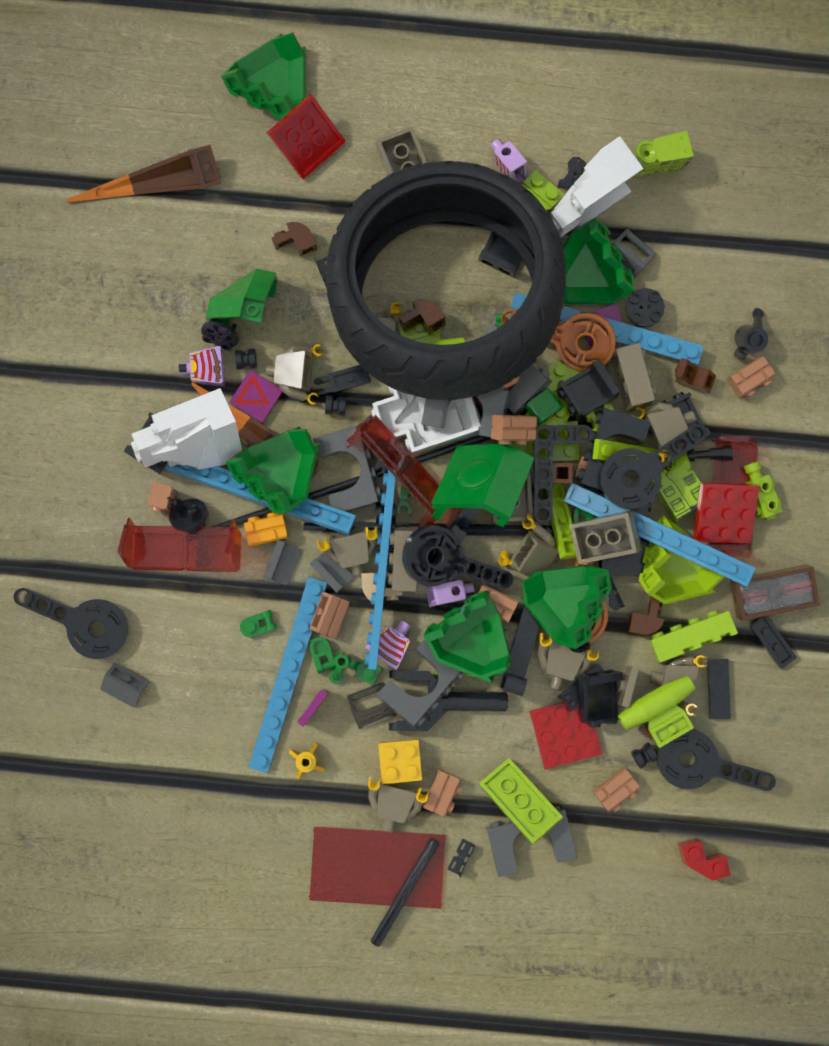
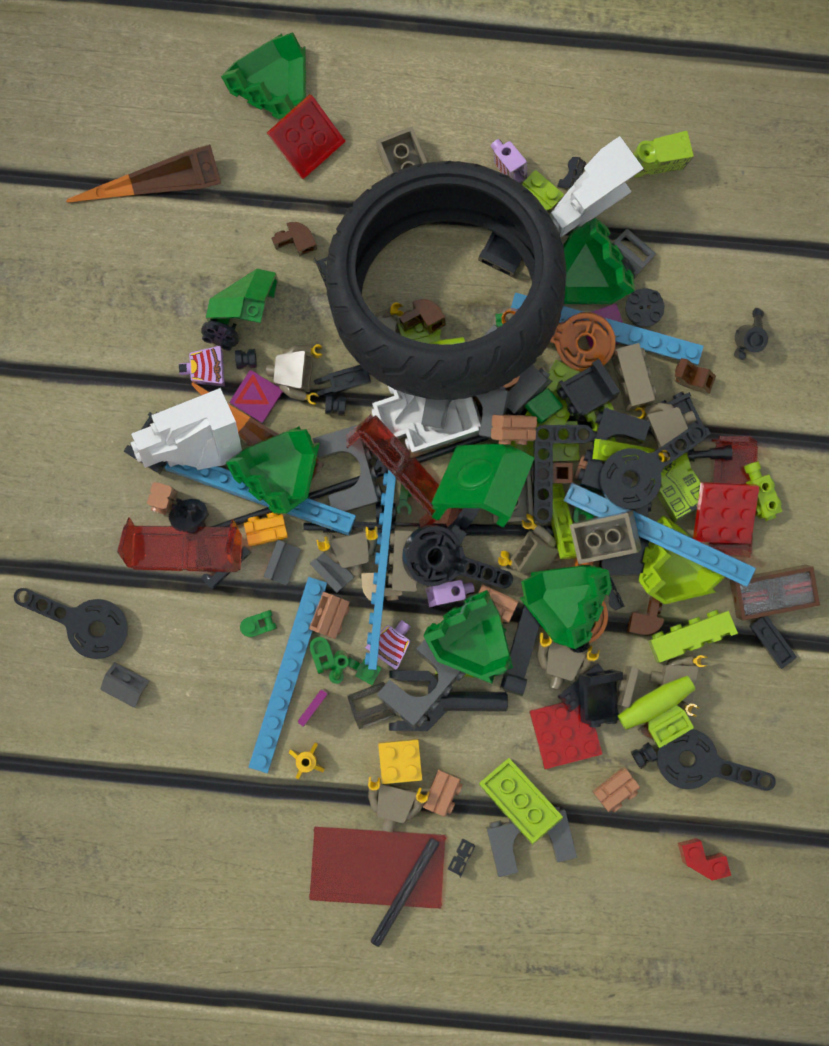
black tile [707,659,731,719] -> none
nougat brick [727,355,775,398] -> none
none -> black hinge [202,546,252,589]

